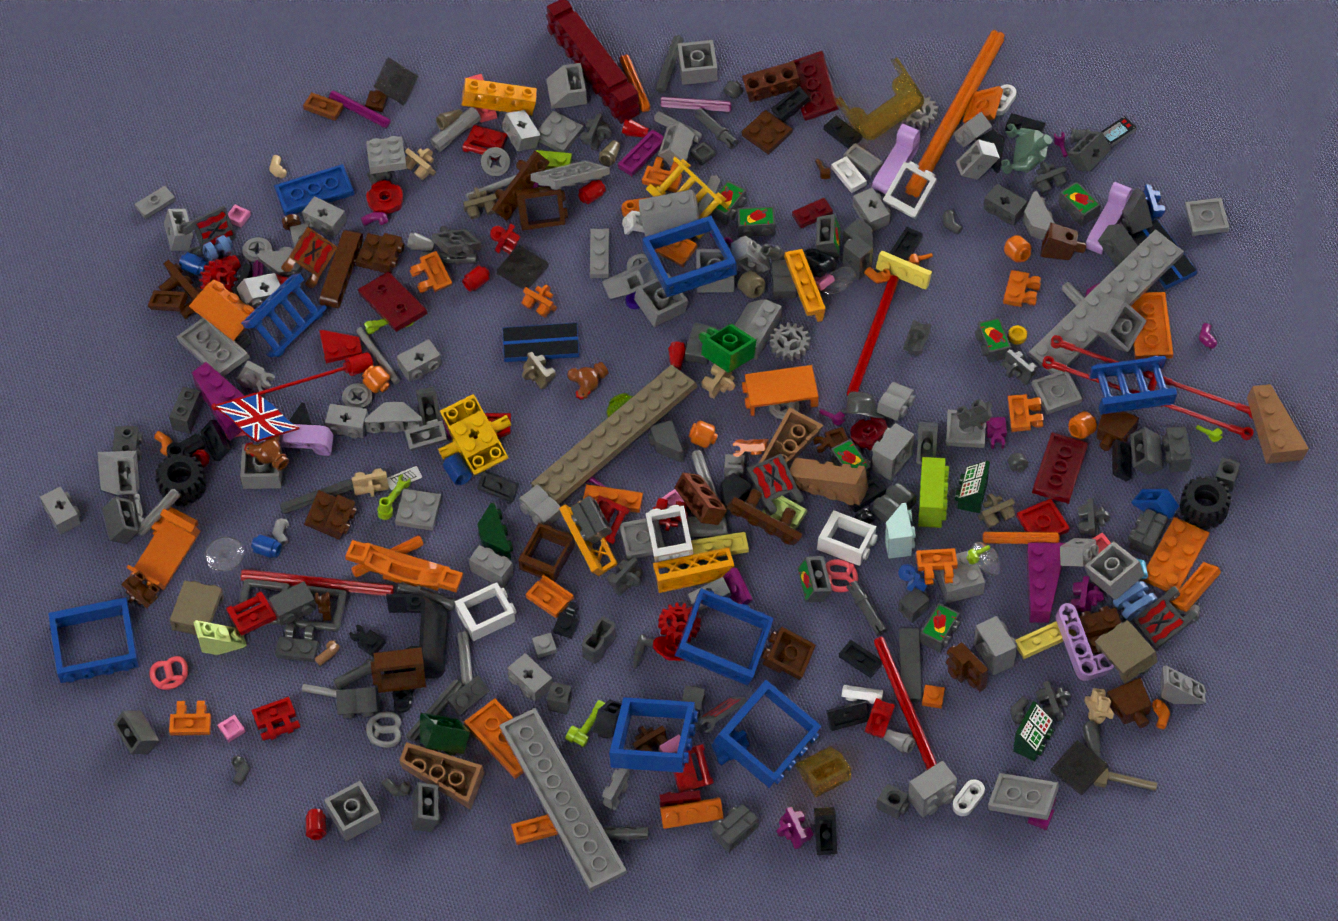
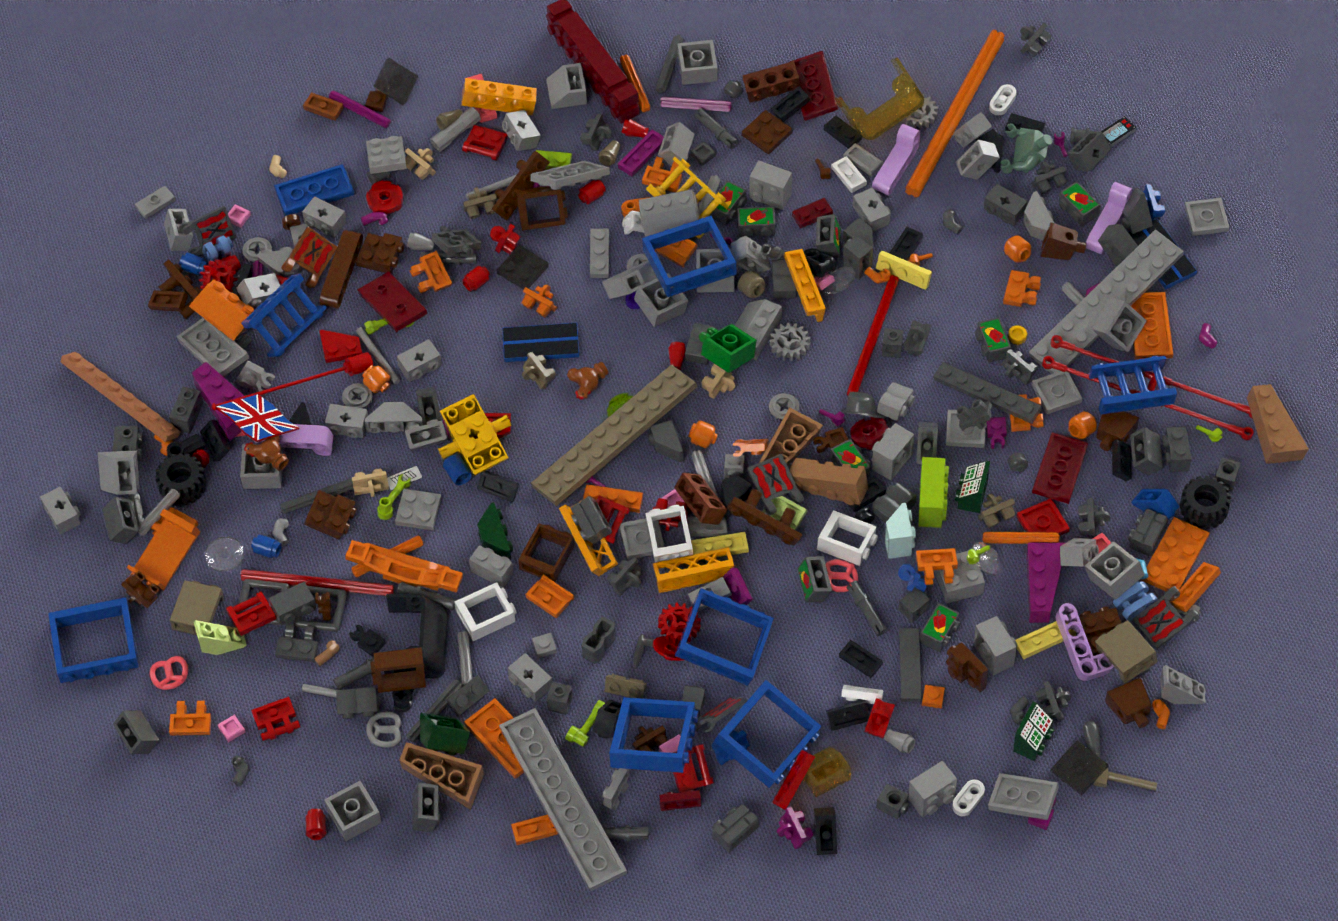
dark grey arm [382,778,412,796] -> none
light grey gear [481,147,510,176] -> none
light grey brick [519,485,562,525] -> none
light grey plate [538,111,584,153] -> none
black plate [553,601,579,639] -> none
light grey axle [654,111,702,143] -> none
orange plate [660,797,724,829] -> none
orange panel [742,365,819,416] -> none
reddish brown plate [761,626,816,680] -> none
red axle [874,637,937,770] -> none
white window [883,161,937,220] -> none
orange plate [962,86,1003,124] -> none
magenta hips [1071,576,1104,613] -> none
tan hips [1084,688,1114,724] -> none
none -> nougat plate [60,352,180,442]
none -> dark tan hinge [604,673,647,699]
none -> light grey brick [749,160,792,210]
none -> red tile [772,750,815,810]
none -> dark grey brick [882,328,903,358]
none -> dark grey plate [933,362,1042,424]
none -> dark grey hips [1020,22,1052,56]

